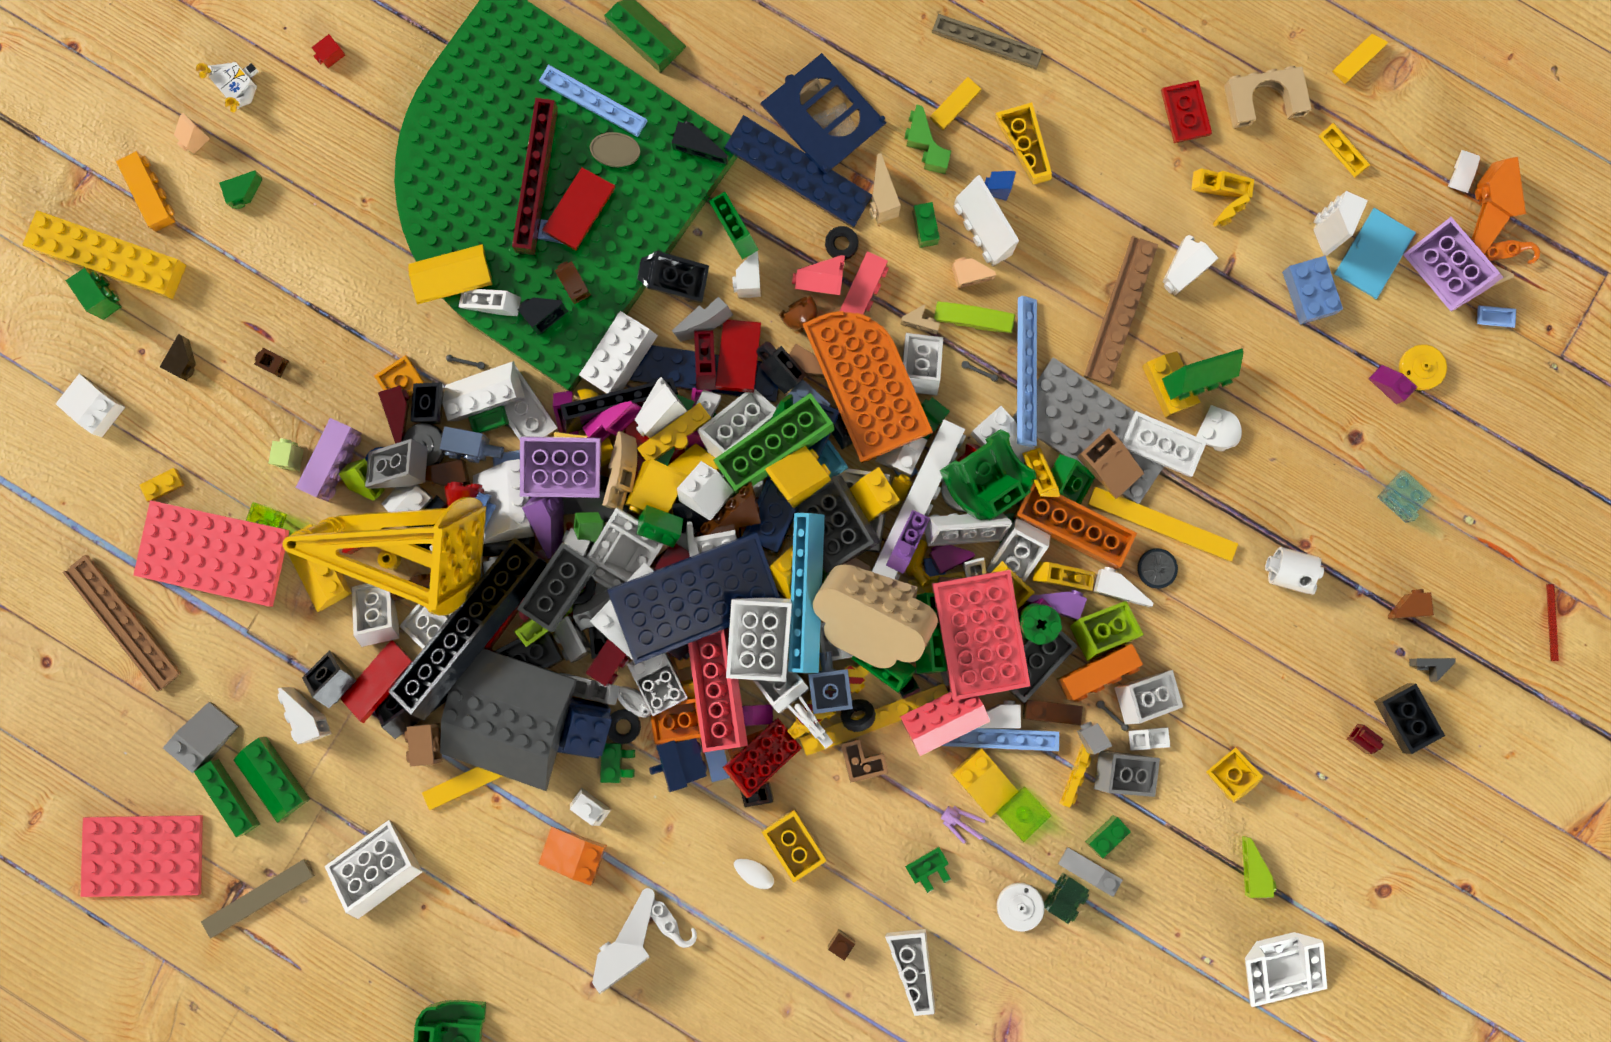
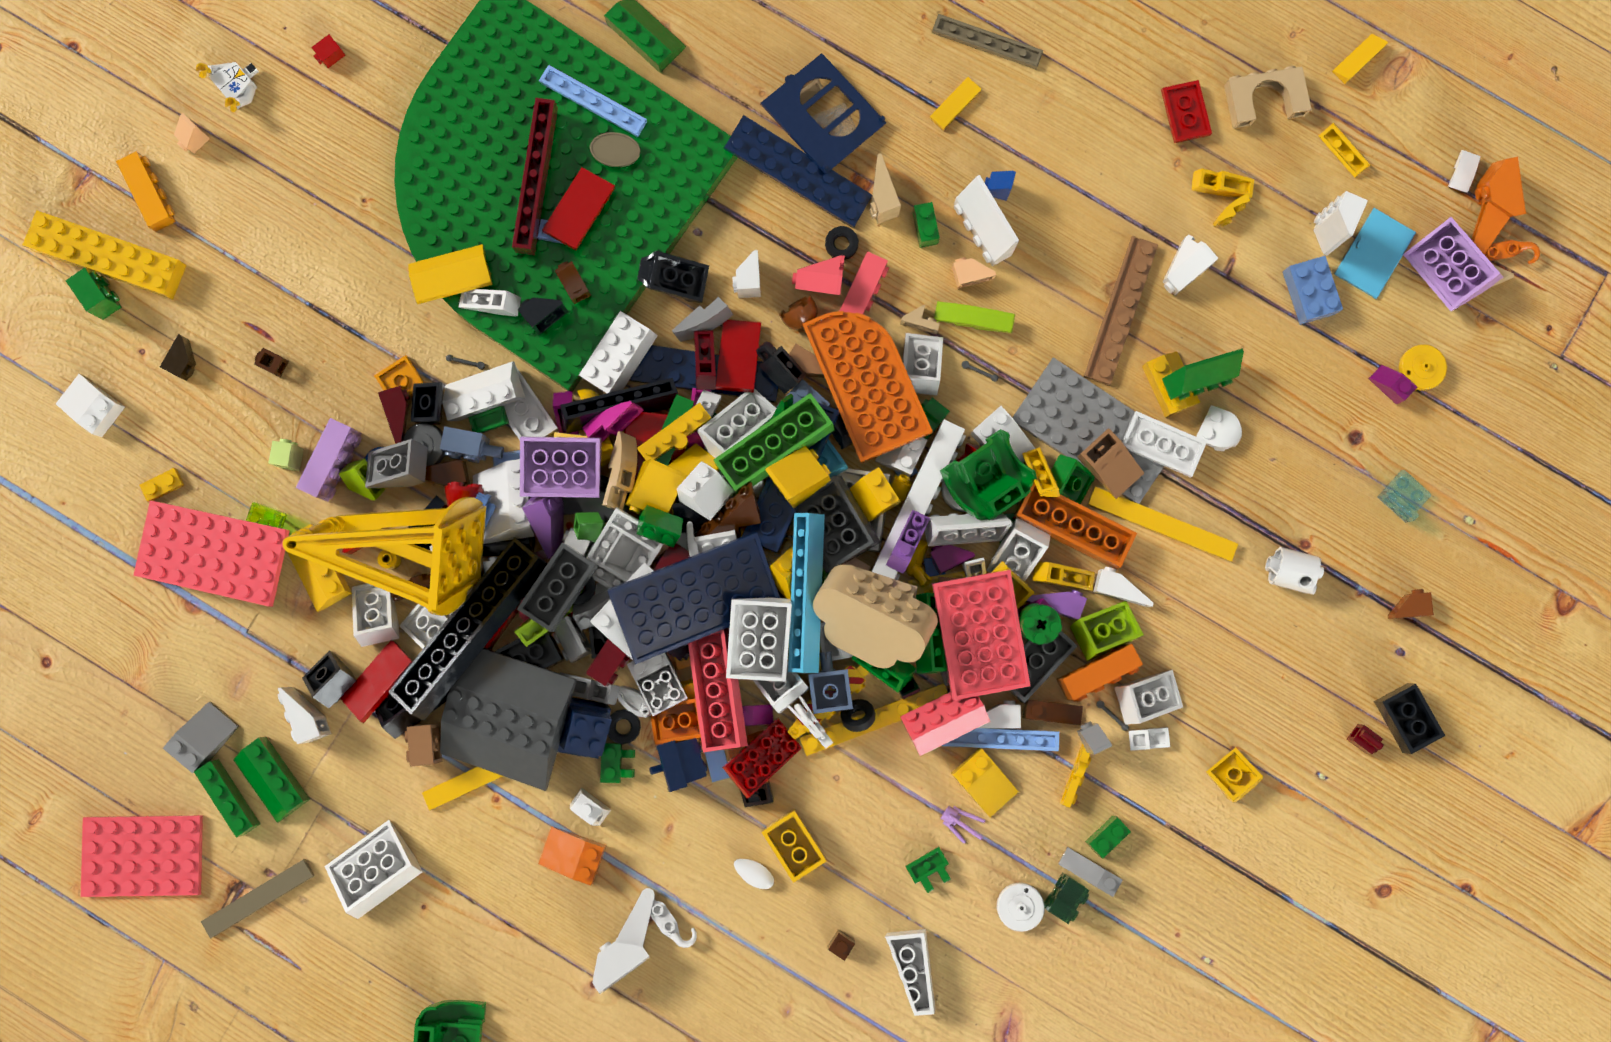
medium nougat plate [62,555,182,692] -> none
green slope [219,170,263,209] -> none
white slope [382,485,434,528] -> none
white slope [635,377,687,439] -> none
black slope [672,121,728,165] -> none
green brick [709,192,759,260] -> none
medium nougat brick [840,739,888,783] -> none
bright green arch [904,105,951,174] -> none
yellow wedge [995,102,1052,185] -> none
clear neon green tile [996,786,1052,842] -> none
light blue plate [1017,296,1037,447] -> none
light grey slope [1094,751,1160,797] -> none
dark grey wheel [1137,548,1178,589] -> none
lime slope [1242,836,1276,898] -> none
white slope [1245,932,1327,1007] -> none
dark grey slope [1409,658,1456,682] -> none
light blue tile [1477,305,1516,328] -> none
clear red bar [1546,584,1559,661] -> none

